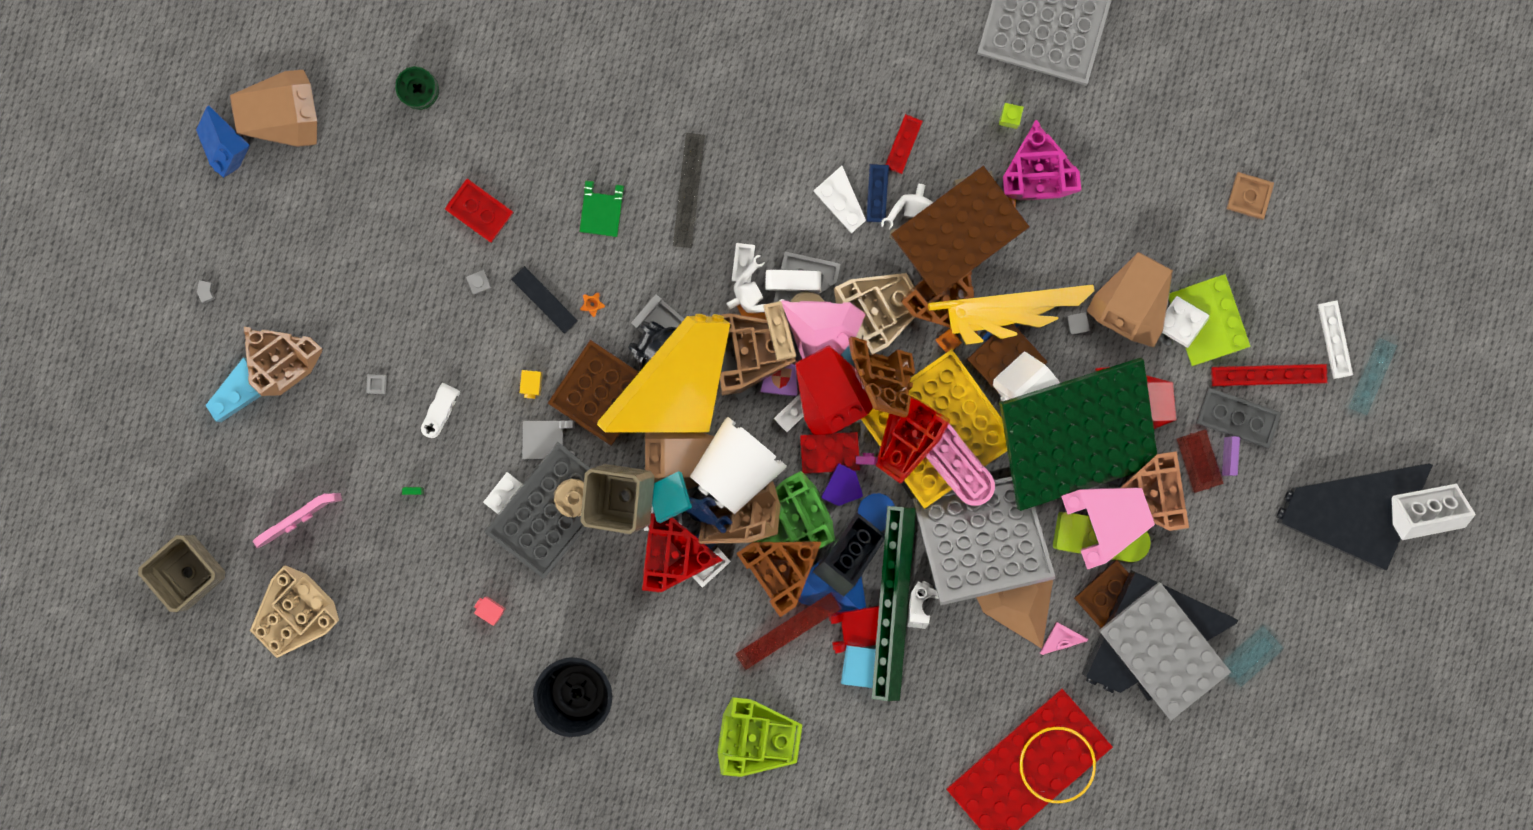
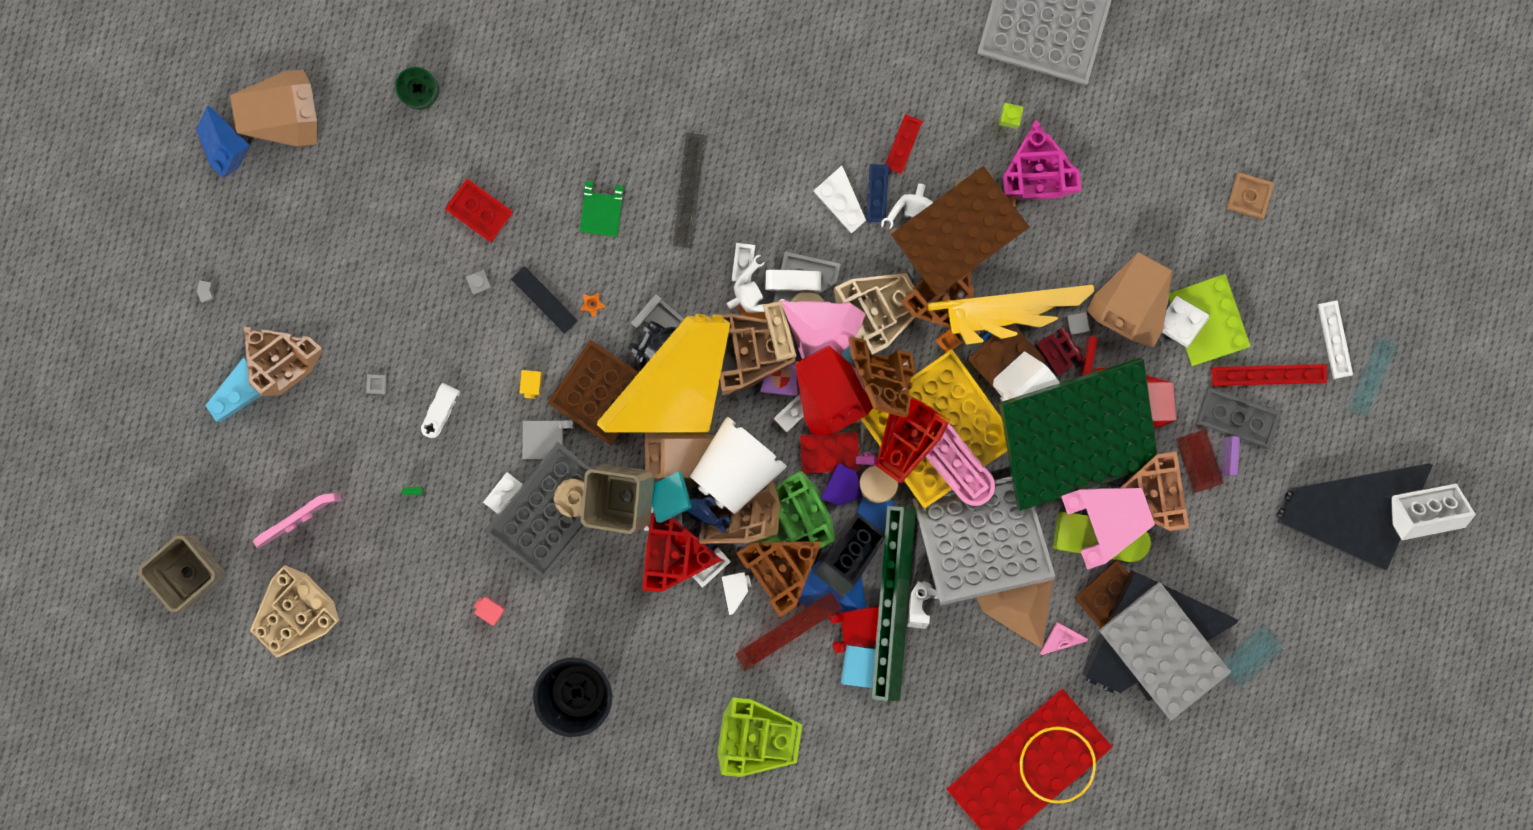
none -> white slope [722,572,751,615]
none -> tan tile [859,466,898,504]
none -> dark red plate [1036,327,1084,376]
none -> red tile [1080,336,1097,376]

